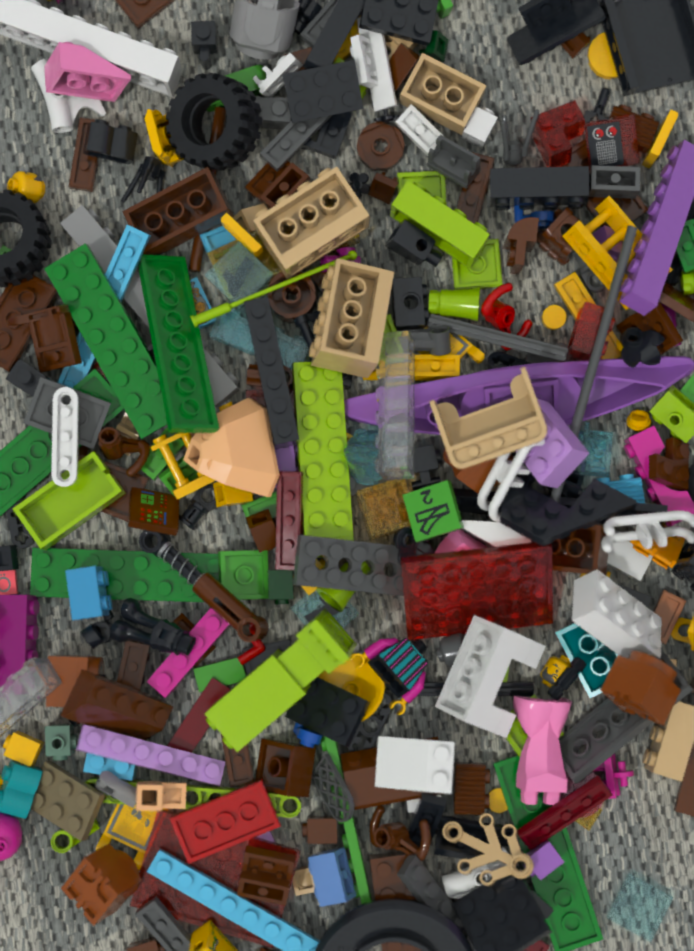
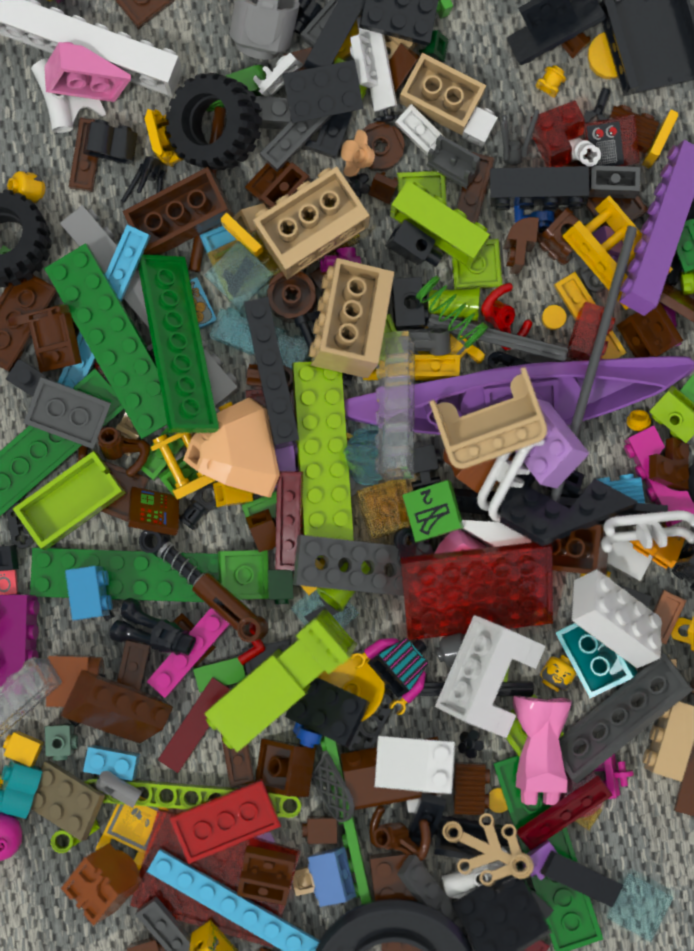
white plate [51,387,79,487] -> none
lavender plate [76,725,225,787] -> none
black connector [81,622,112,649] -> none
light nougat brick [135,781,187,811] -> none
lime piece [190,250,357,327] -> none
black brick [191,21,218,70] -> none
black axle [547,657,587,701] -> none
clear light blue bracket [578,422,613,478] -> none
dark orange piece [600,651,681,726] -> none
black plate [621,327,665,368] -> none
none -> light nougat plate [341,129,375,177]
none -> bright green piece [416,276,488,348]
none -> black plant [458,730,484,759]
none -> yellow brick [535,65,566,98]
none -> black tile [539,850,624,907]
none -> white connector [567,138,601,166]

